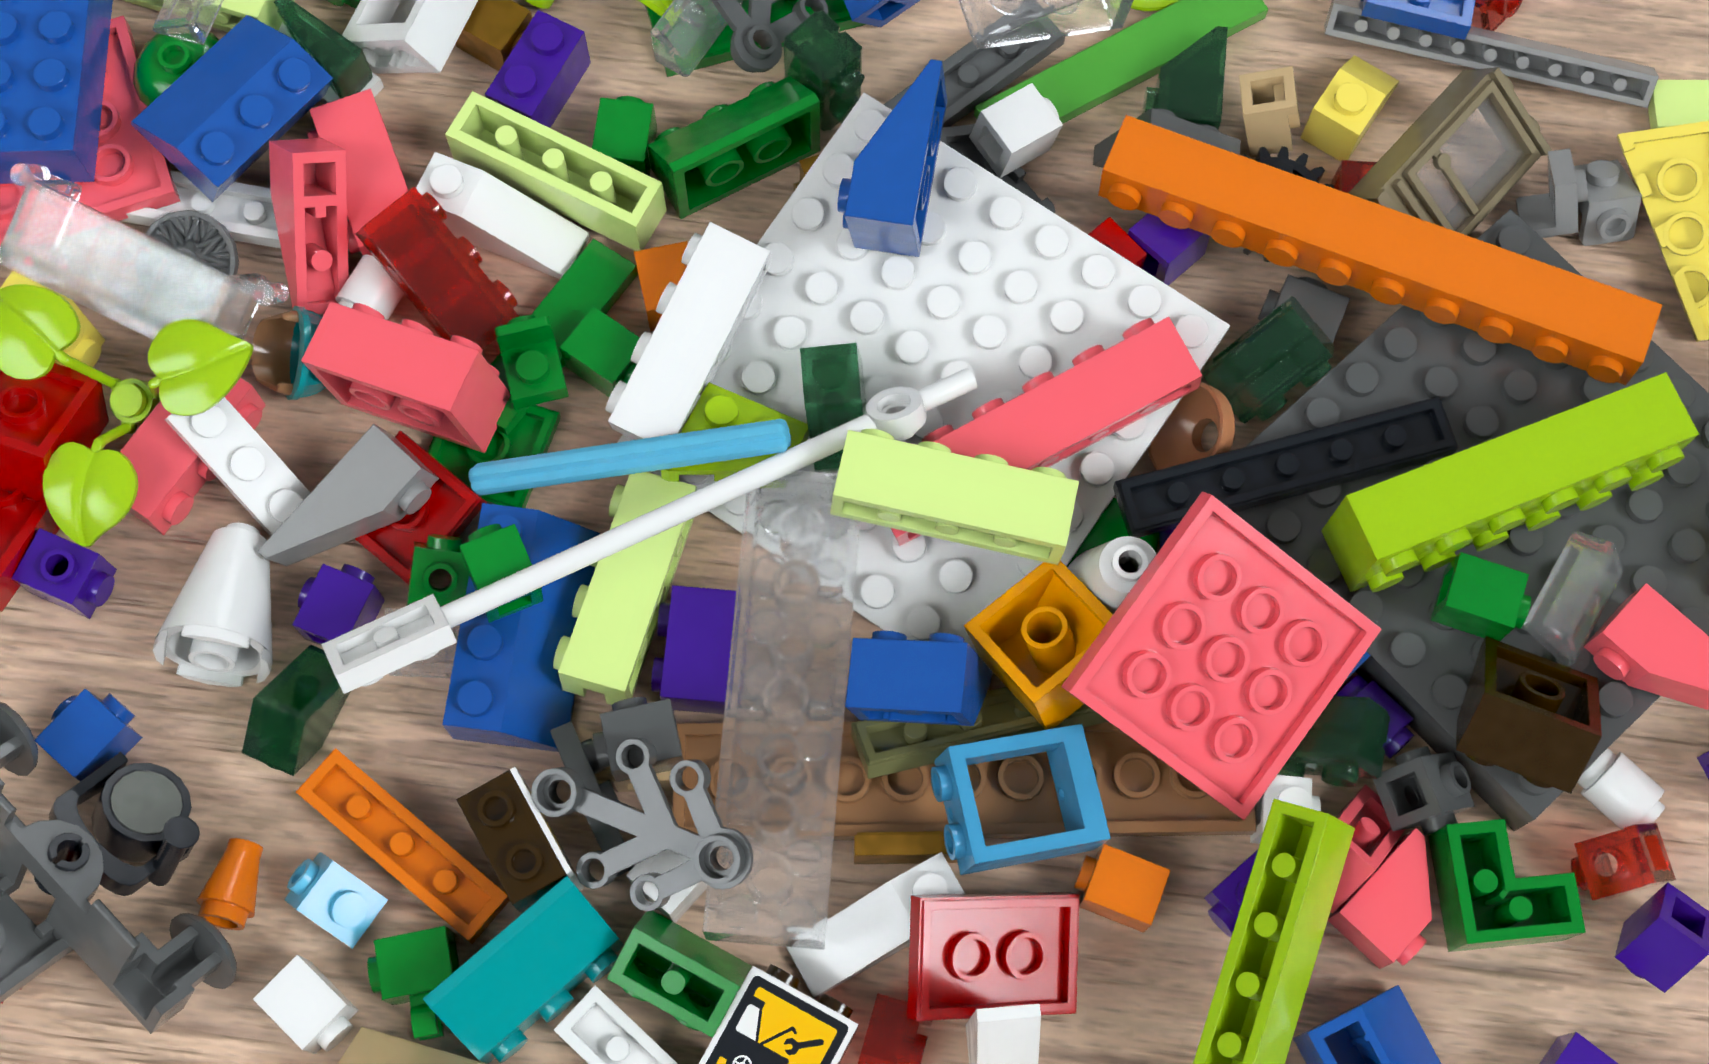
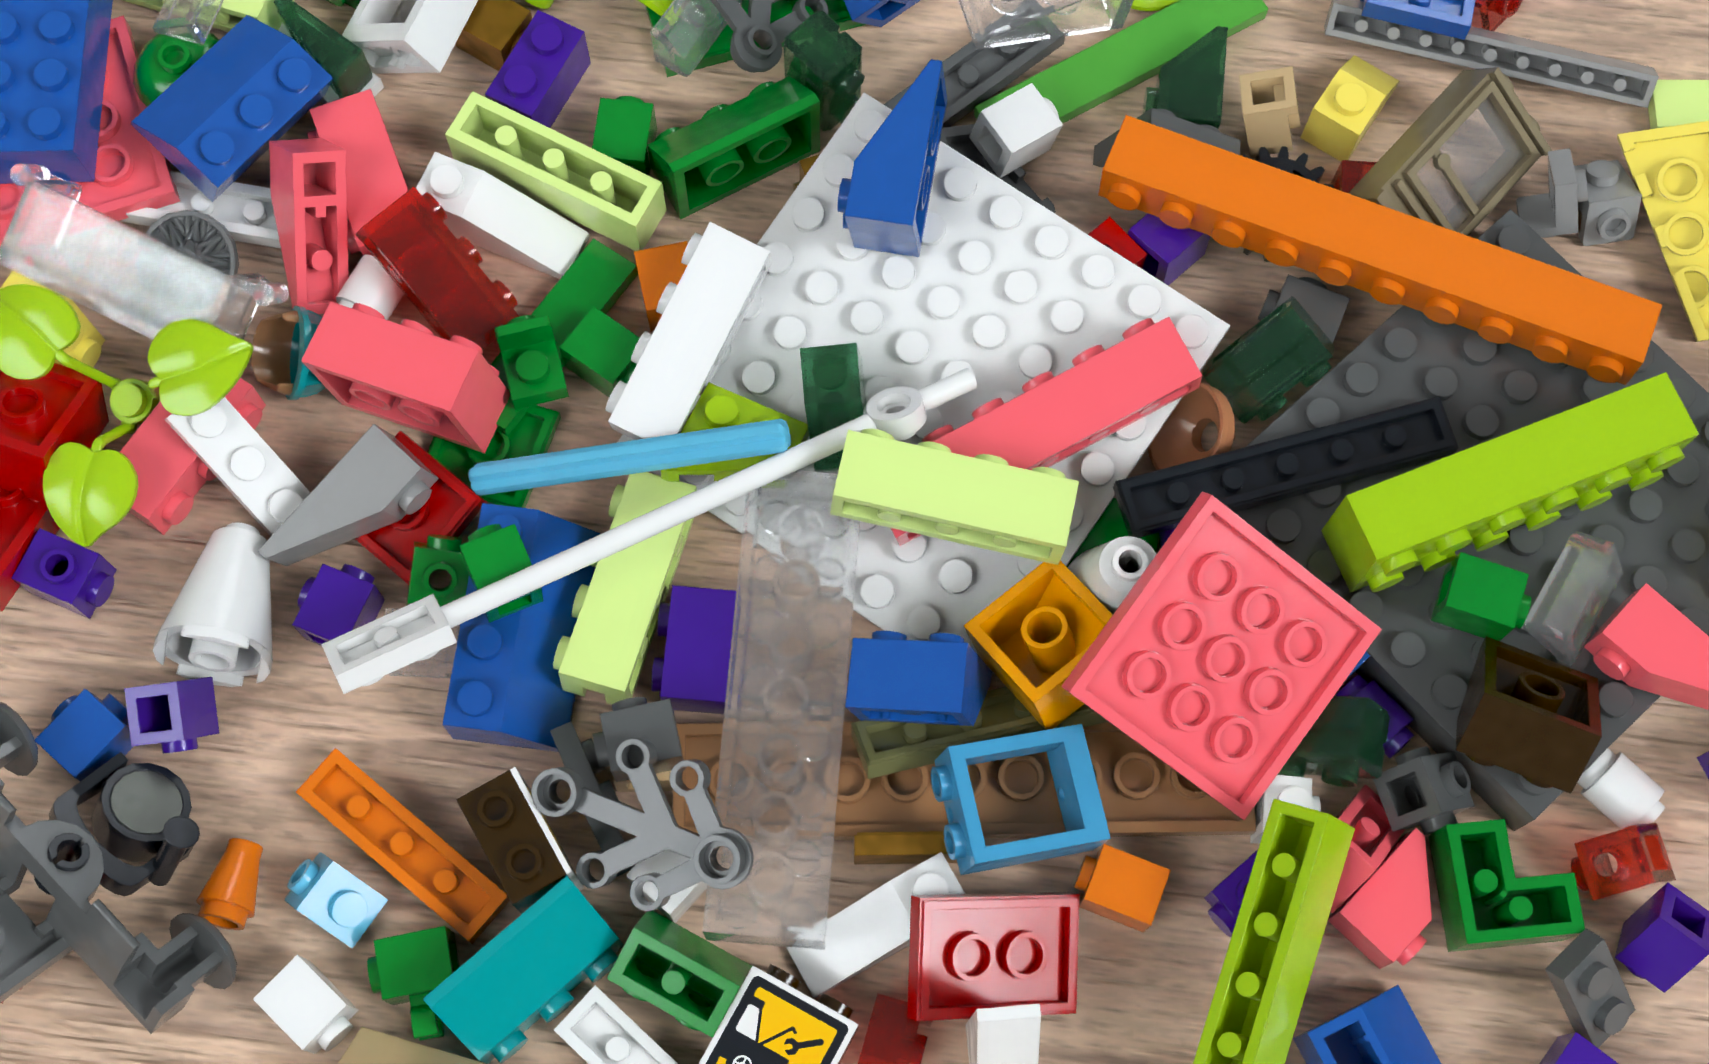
clear green slope [242,645,351,776] -> none
none -> dark purple brick [124,677,220,754]
none -> dark grey plate [1545,928,1636,1048]

